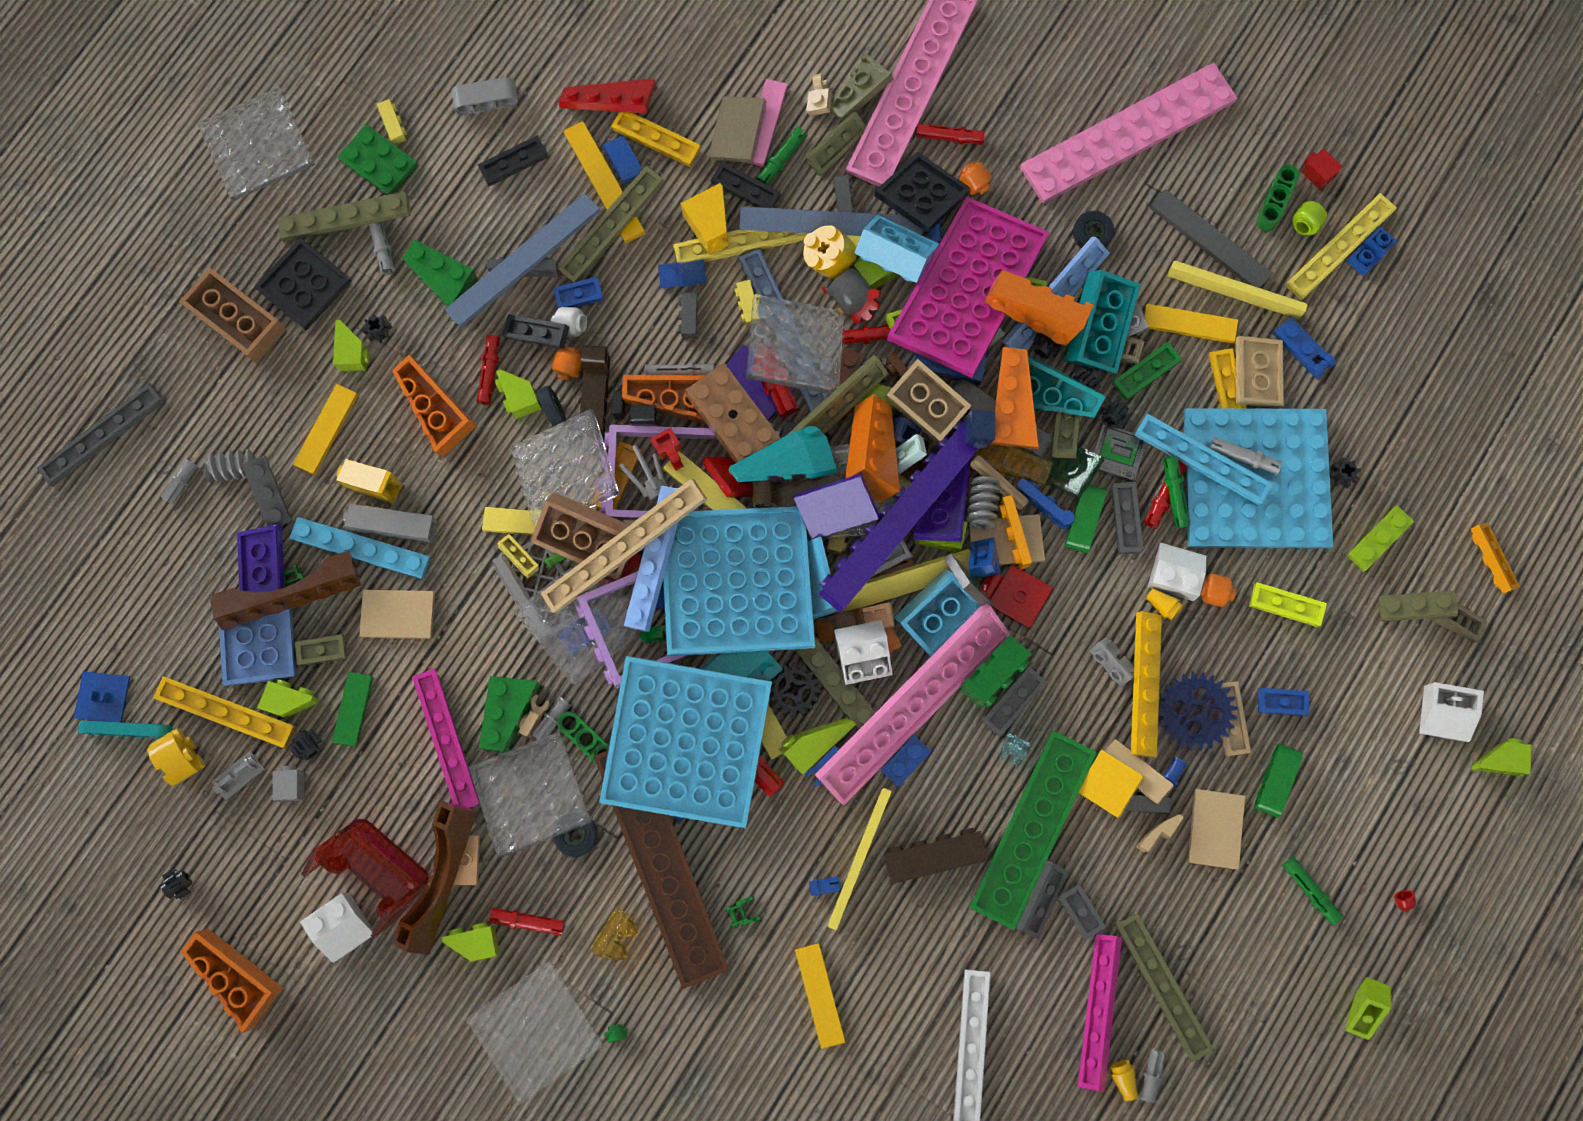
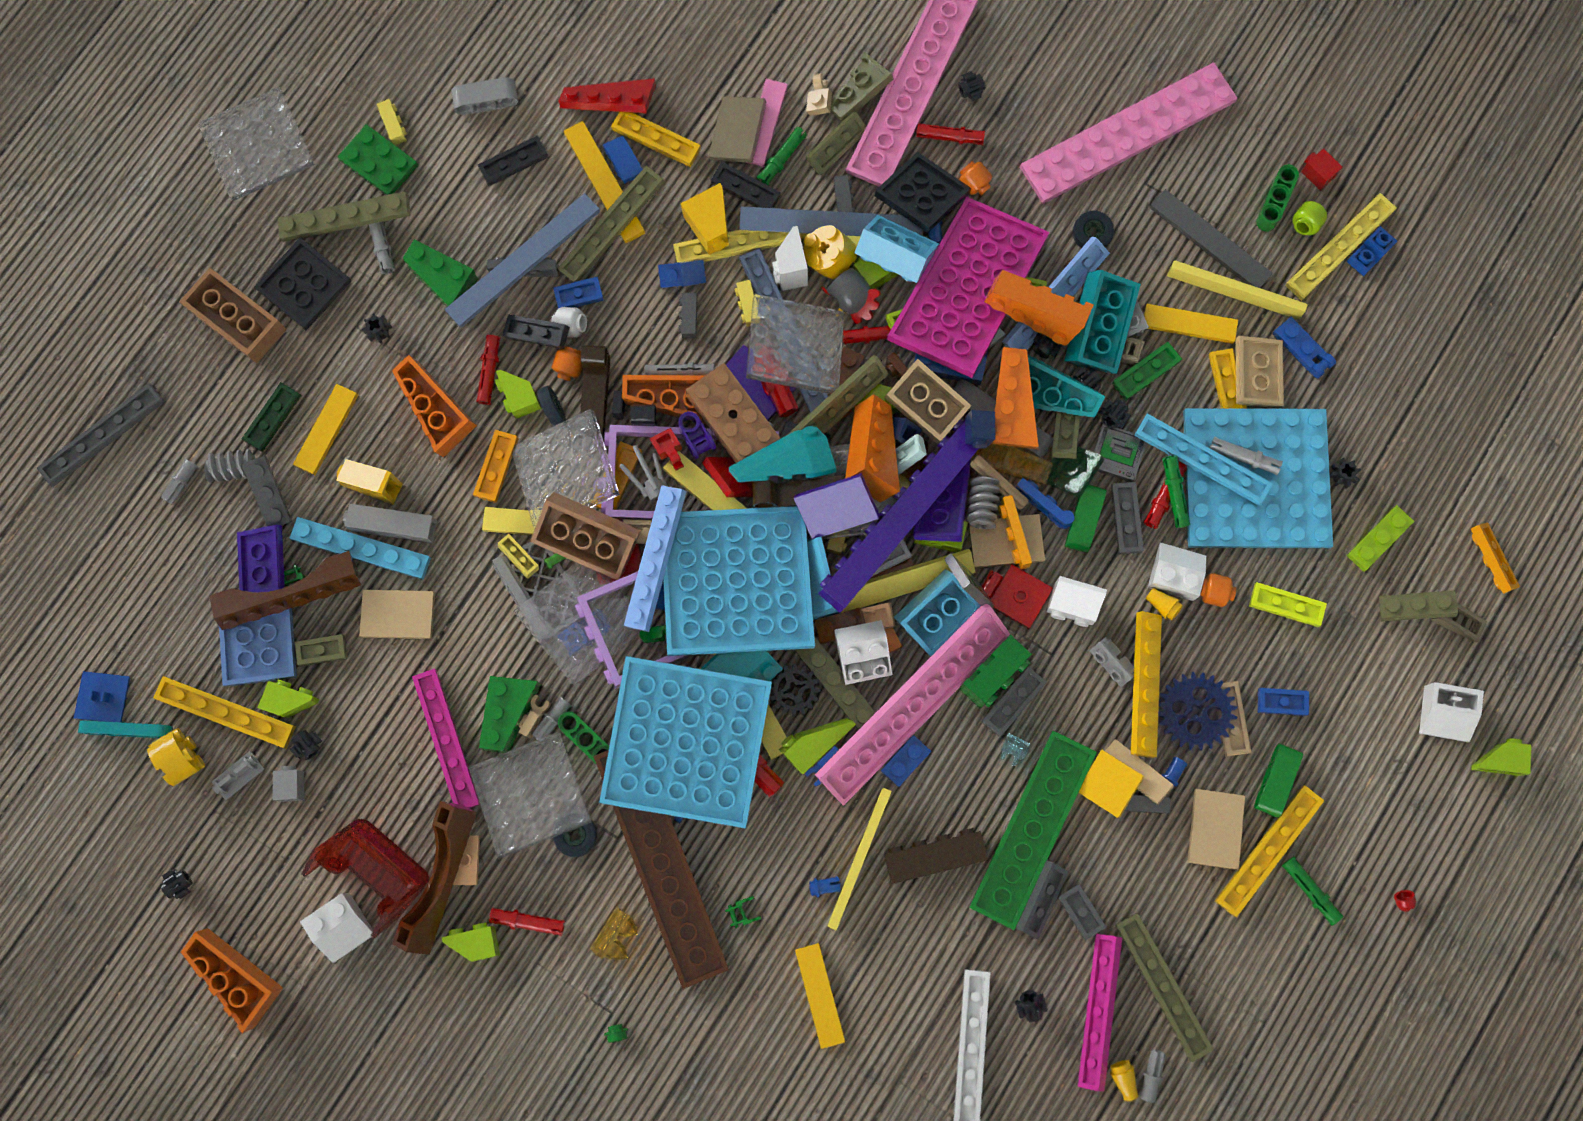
green tile [332,672,374,747] -> none
lime slope [333,320,371,371] -> none
clear plate [466,961,605,1105] -> none
tan plate [541,479,708,614] -> none
blue slope [969,537,1001,578] -> none
tan slope [1136,814,1184,853] -> none
lime slope [1345,977,1391,1040] -> none
none -> dark green tile [241,382,302,452]
none -> light orange plate [473,430,519,503]
none -> dark purple piece [679,411,716,460]
none -> white slope [772,226,808,291]
none -> black gear [958,71,986,101]
none -> black gear [1015,990,1048,1022]
none -> white slope [1046,576,1107,627]
none -> yellow plate [1215,785,1324,917]

